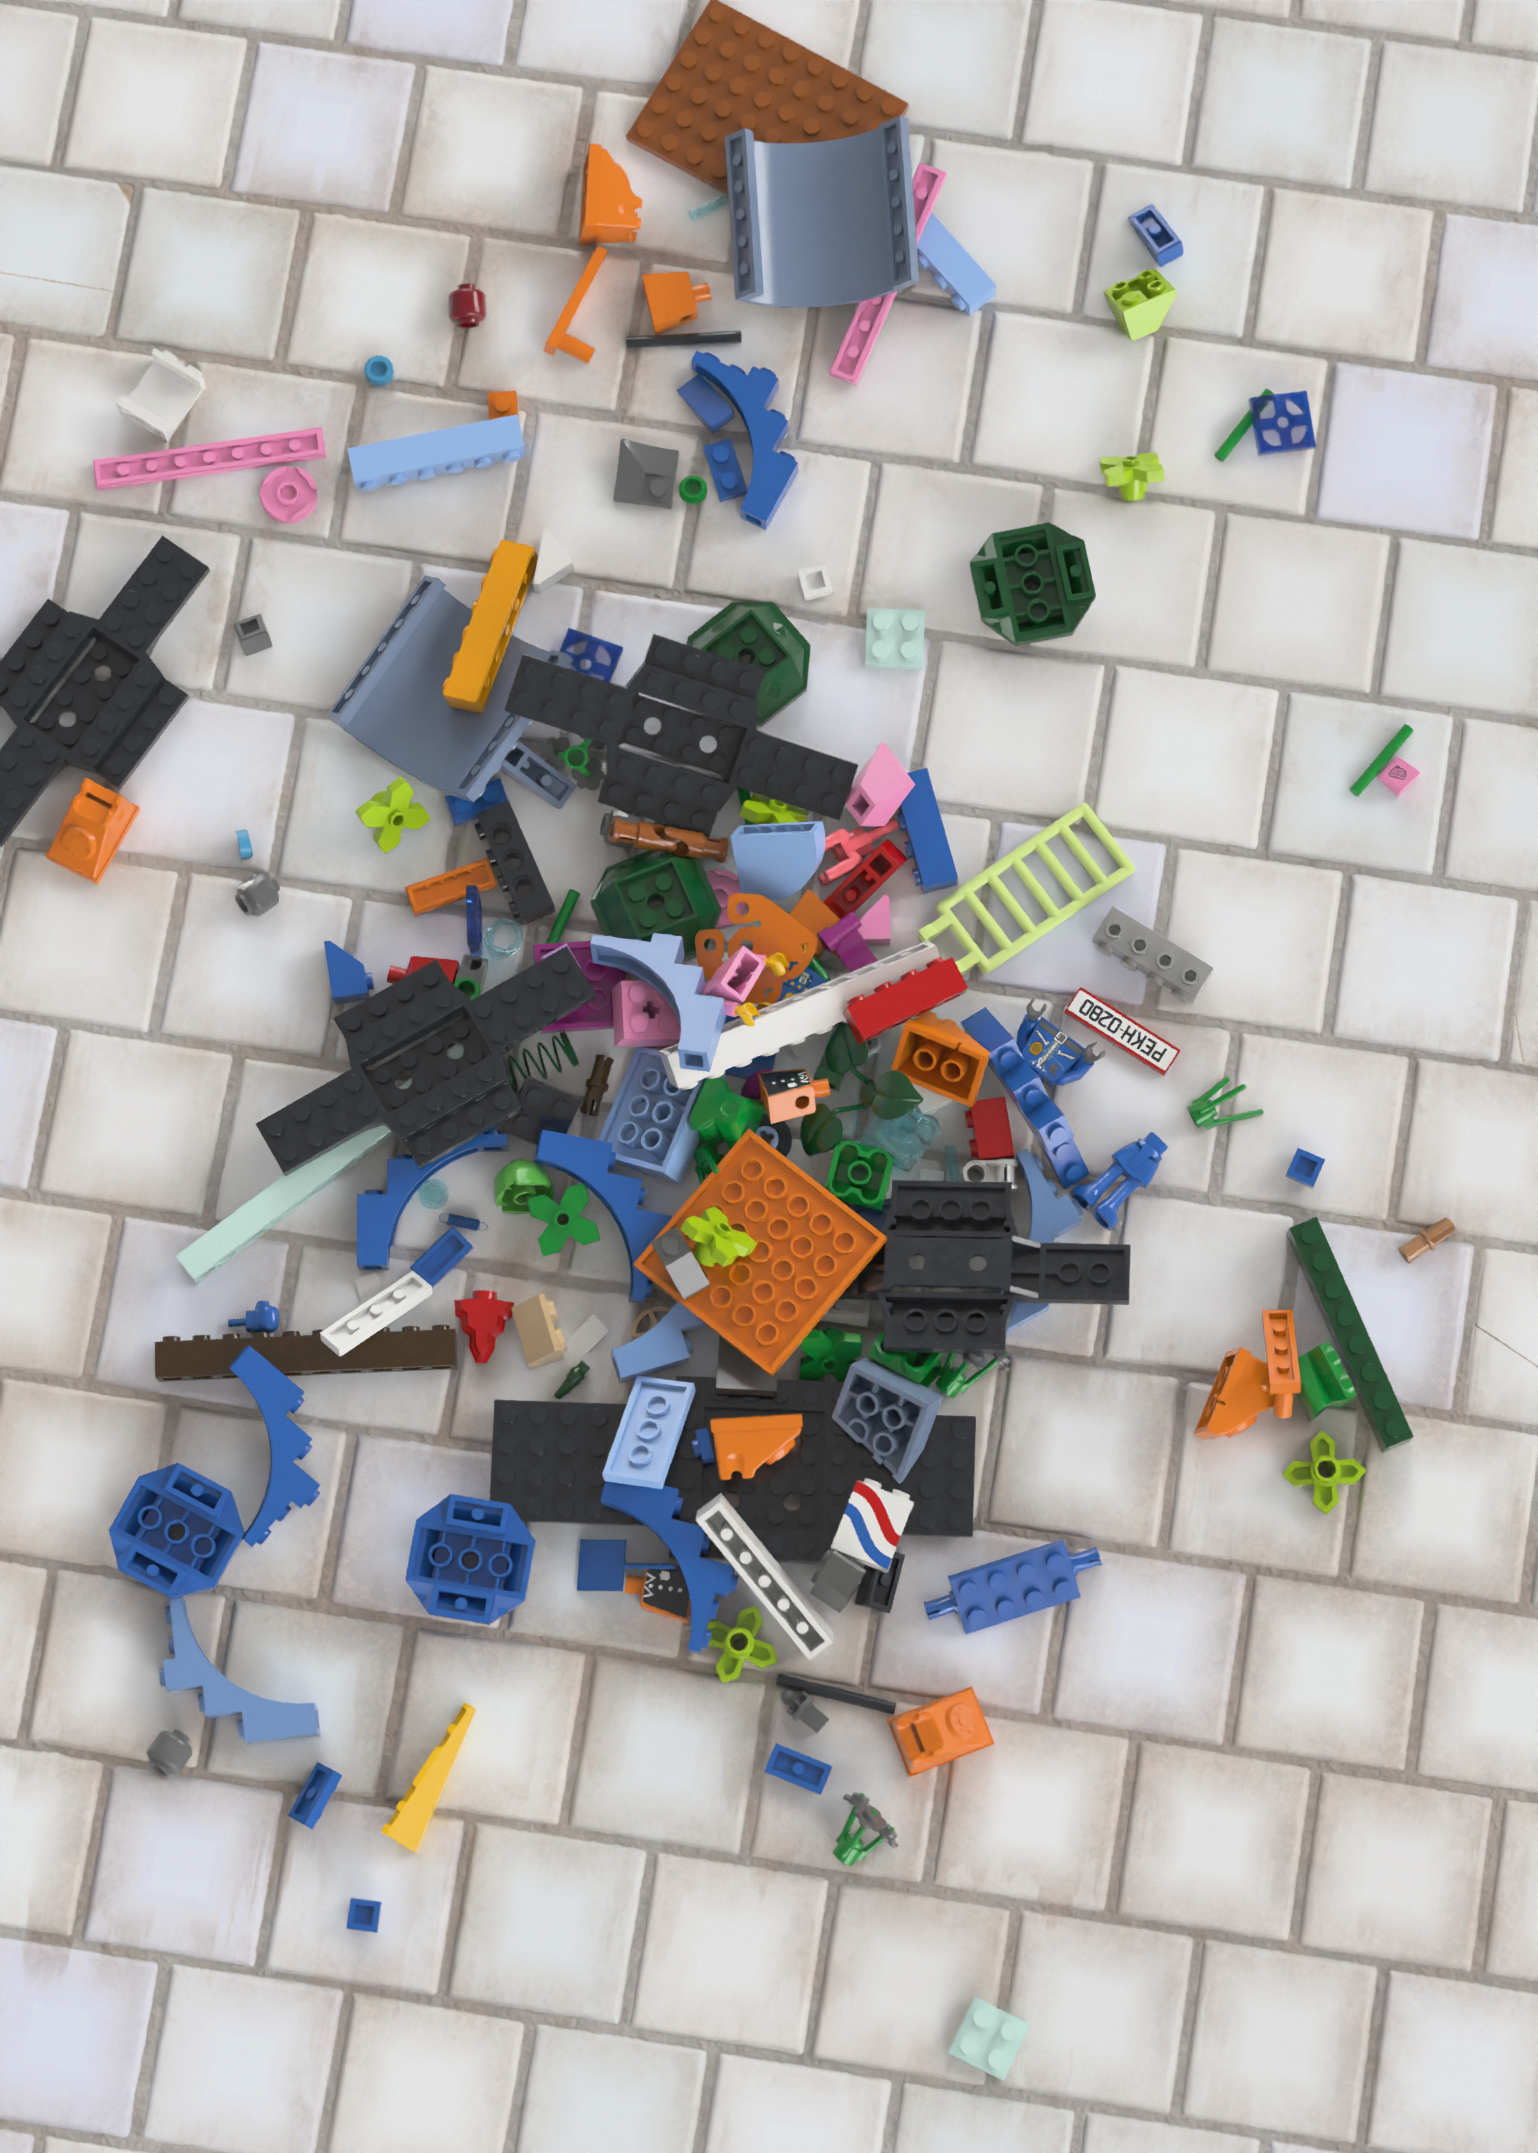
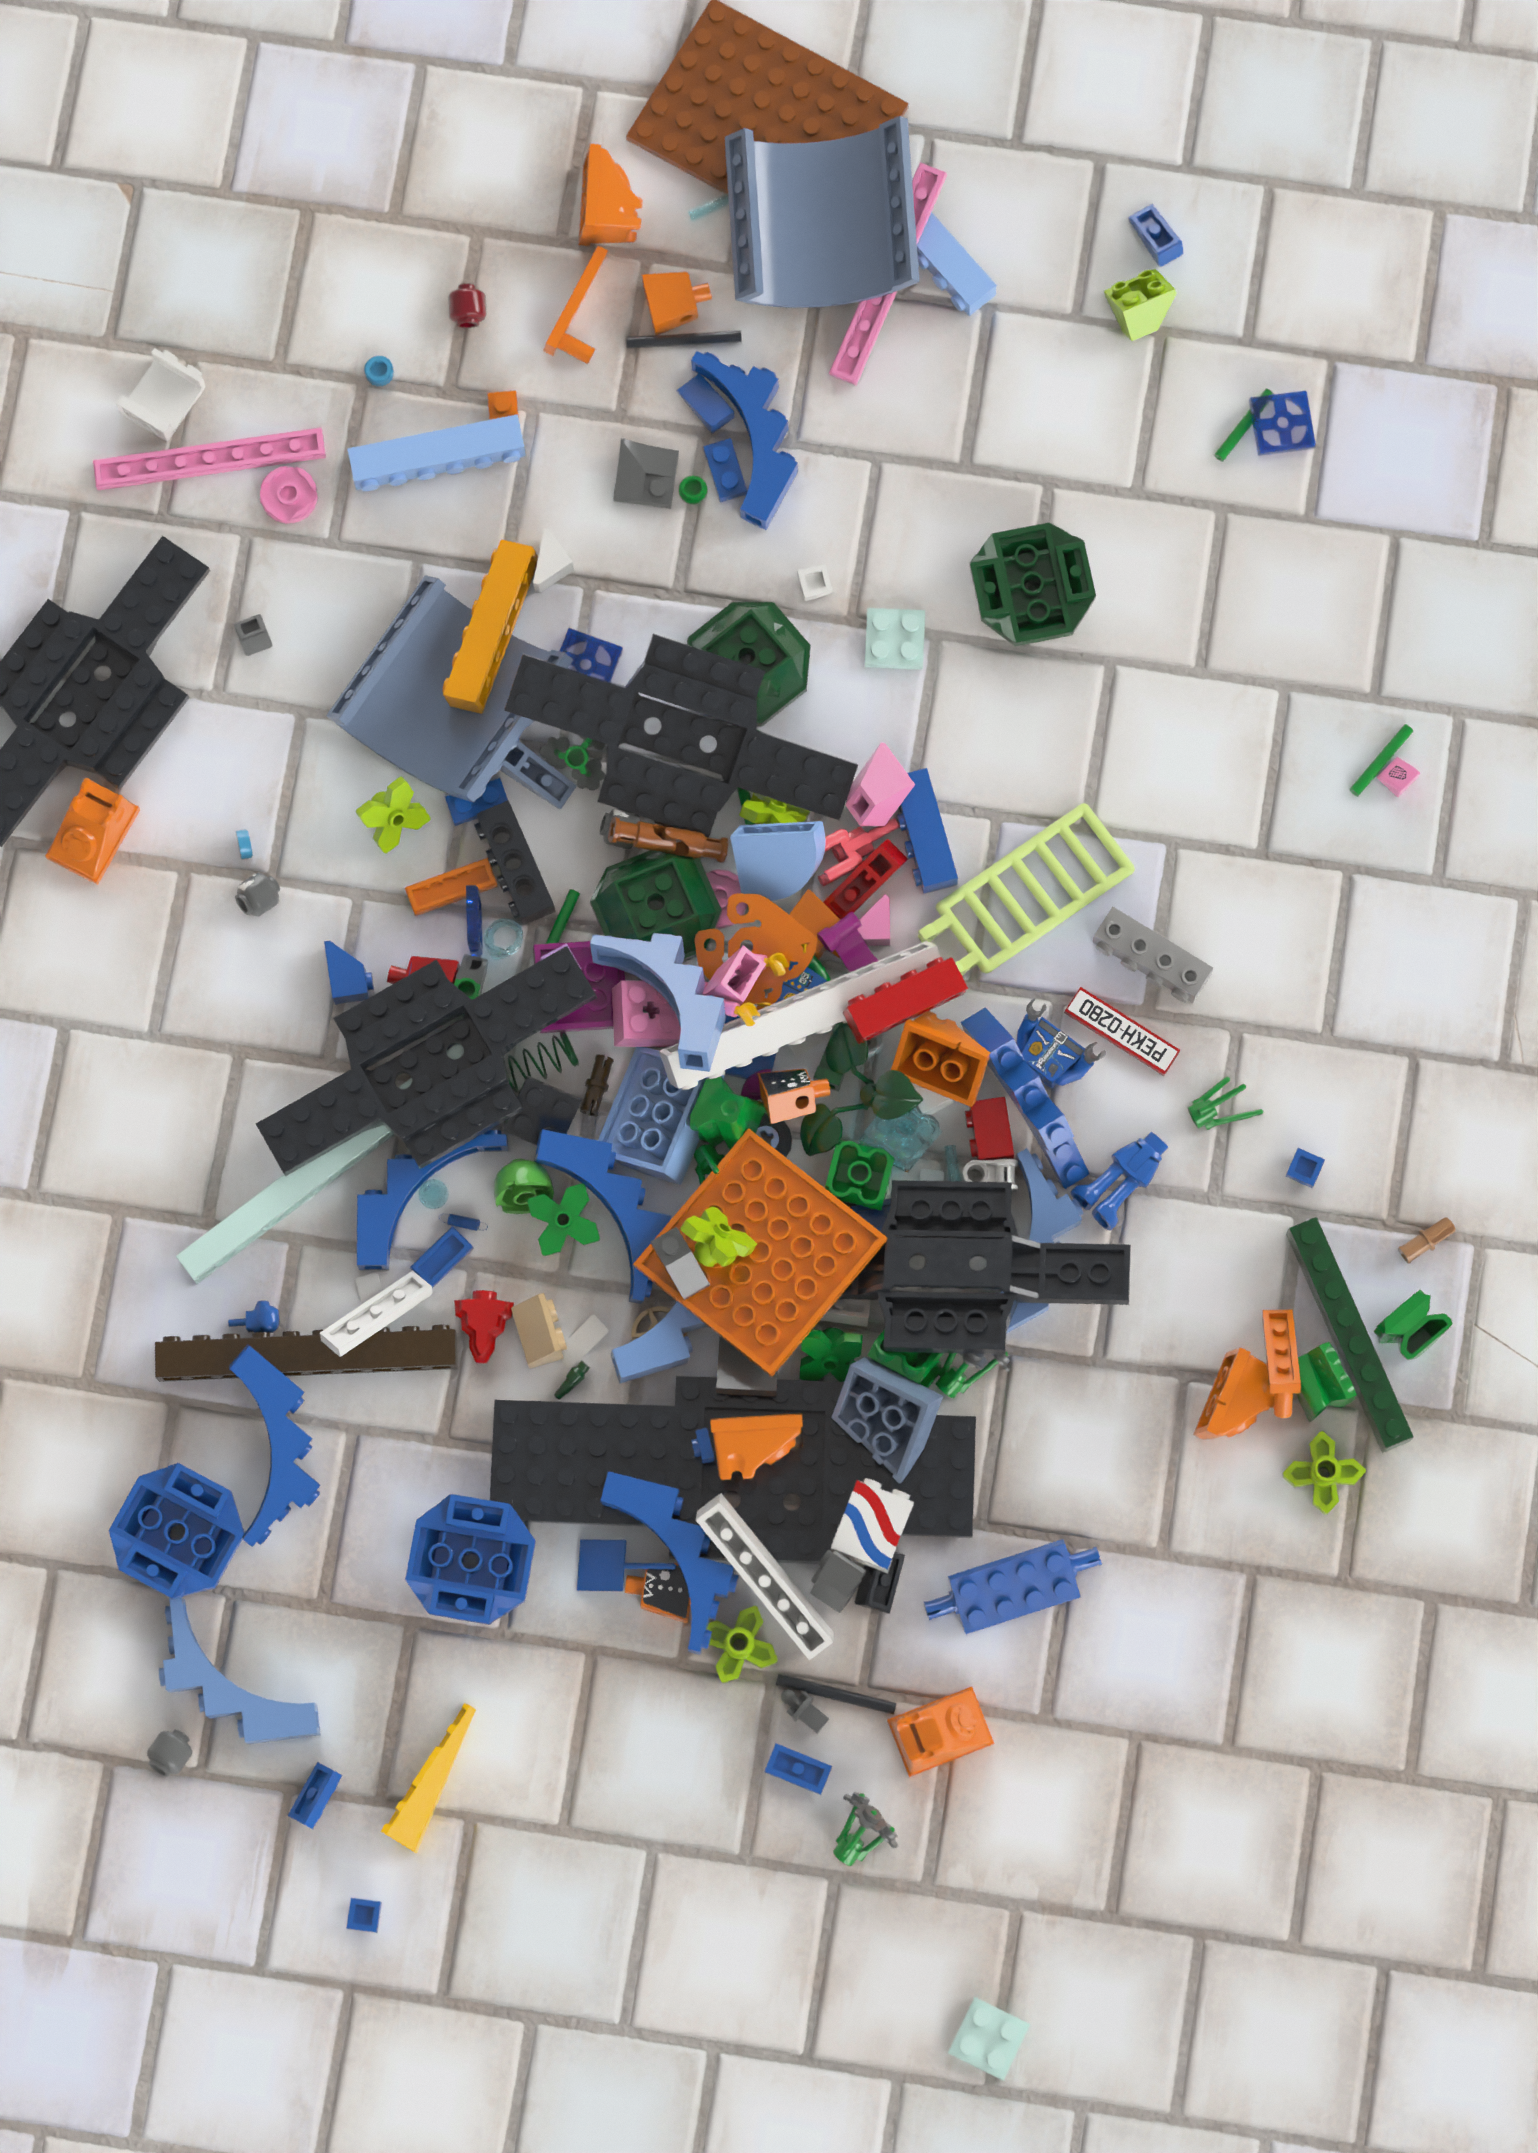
light blue plate [602,1376,696,1489] -> none
lime plant [1099,452,1164,501] -> none
none -> green piece [1373,1289,1452,1360]

